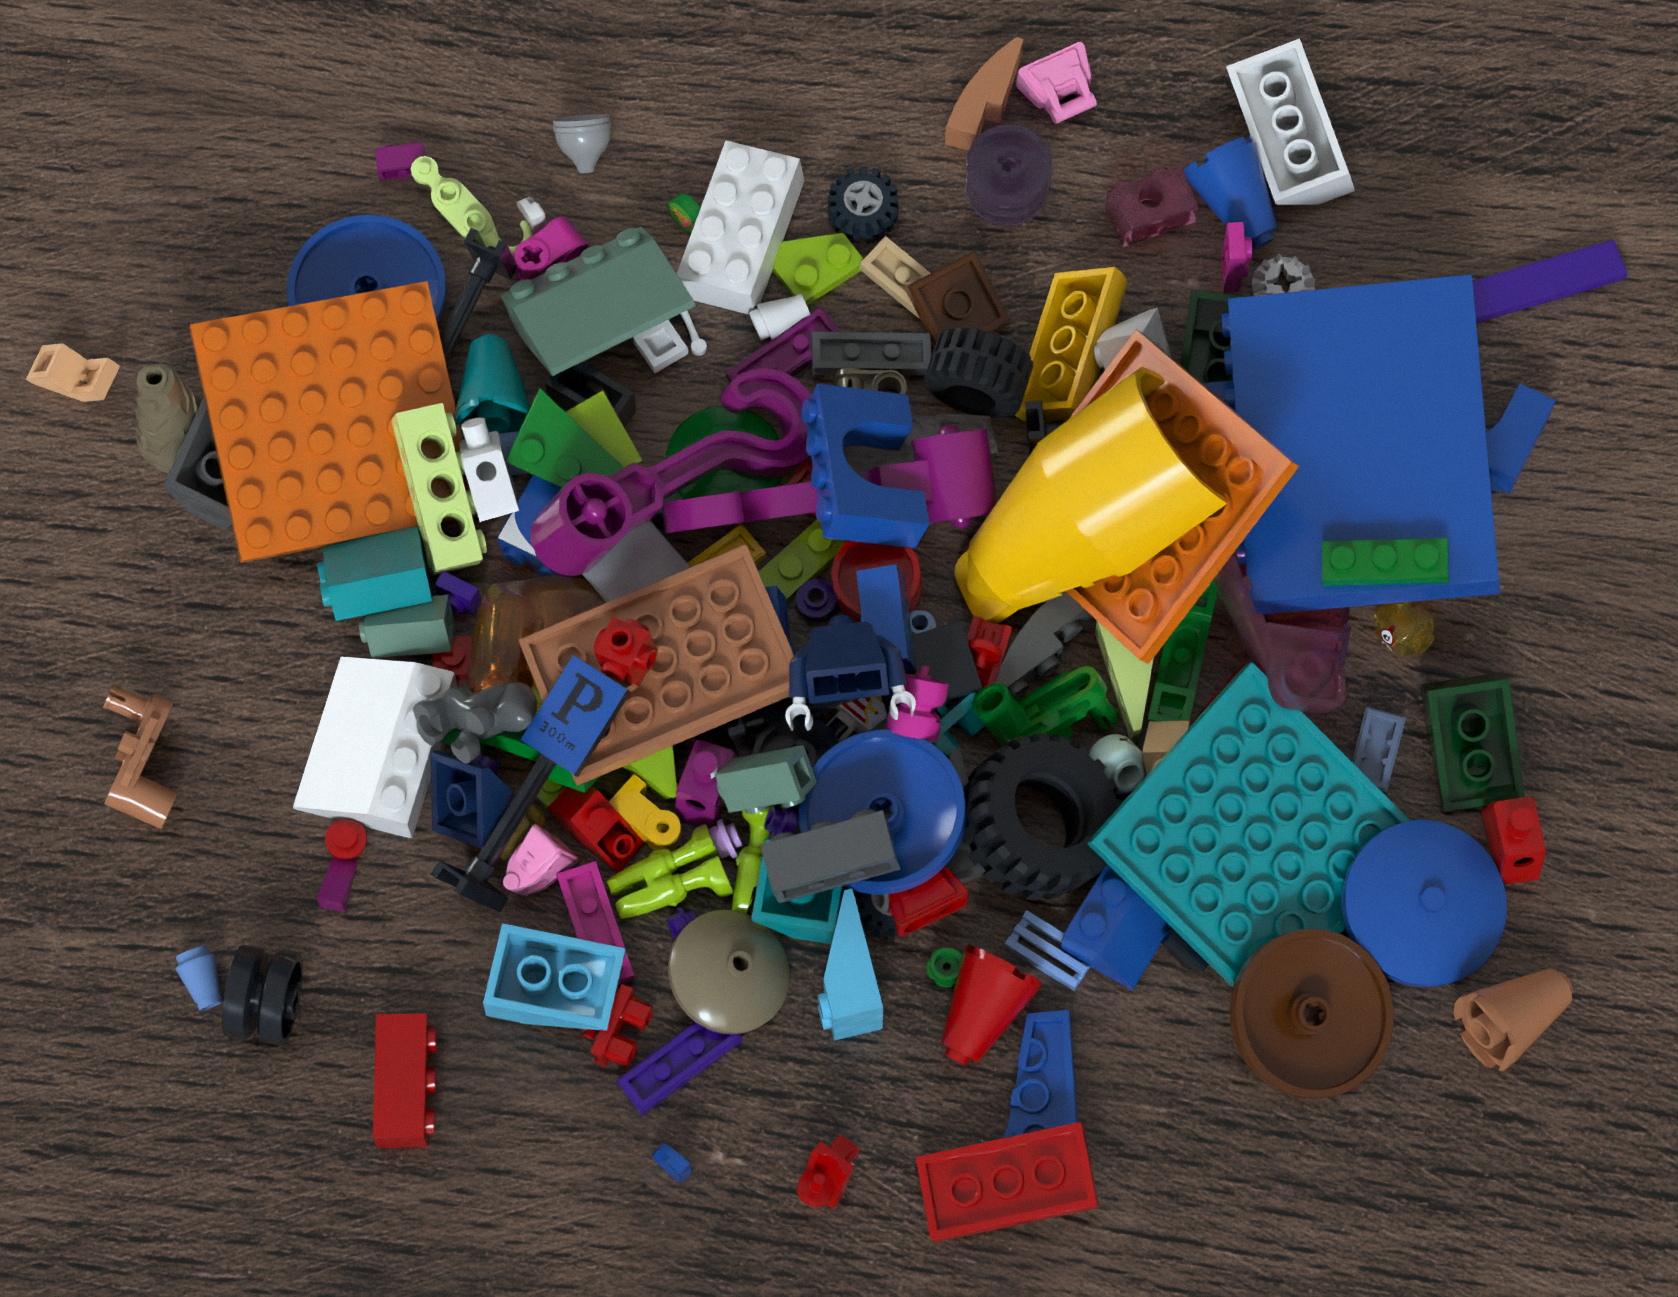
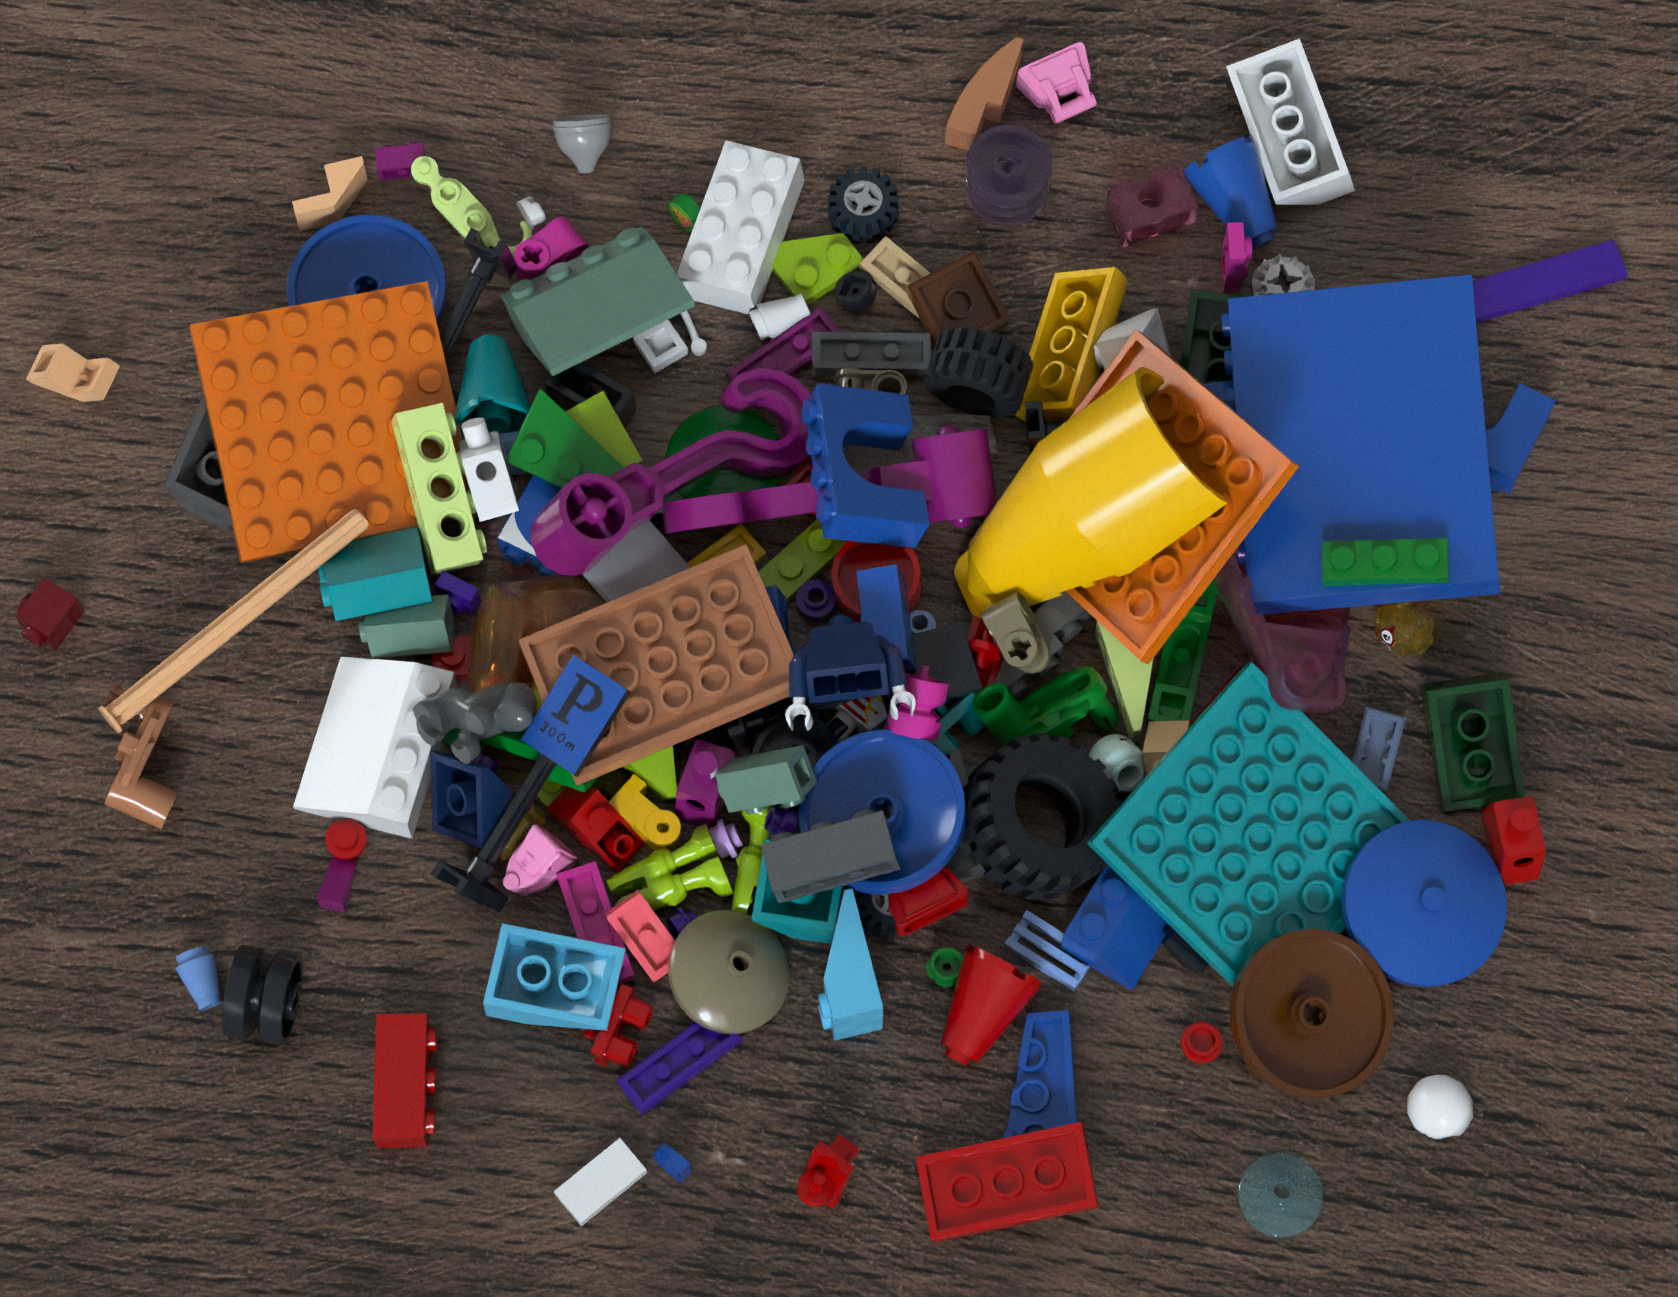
dark tan cone [134,362,201,473] -> none
red brick [594,617,658,687] -> none
nougat cone [1454,968,1573,1071] -> none
none -> dark red brick [16,578,84,650]
none -> light nougat axle [98,509,369,733]
none -> light nougat slope [292,156,368,232]
none -> white tile [554,1138,647,1226]
none -> coral plate [604,890,675,983]
none -> black tile [835,271,877,312]
none -> dark tan piece [981,591,1051,674]
none -> red plate [1180,1021,1223,1064]
none -> clear light blue dish [1238,1153,1323,1238]
none -> white hair [1407,1074,1473,1139]

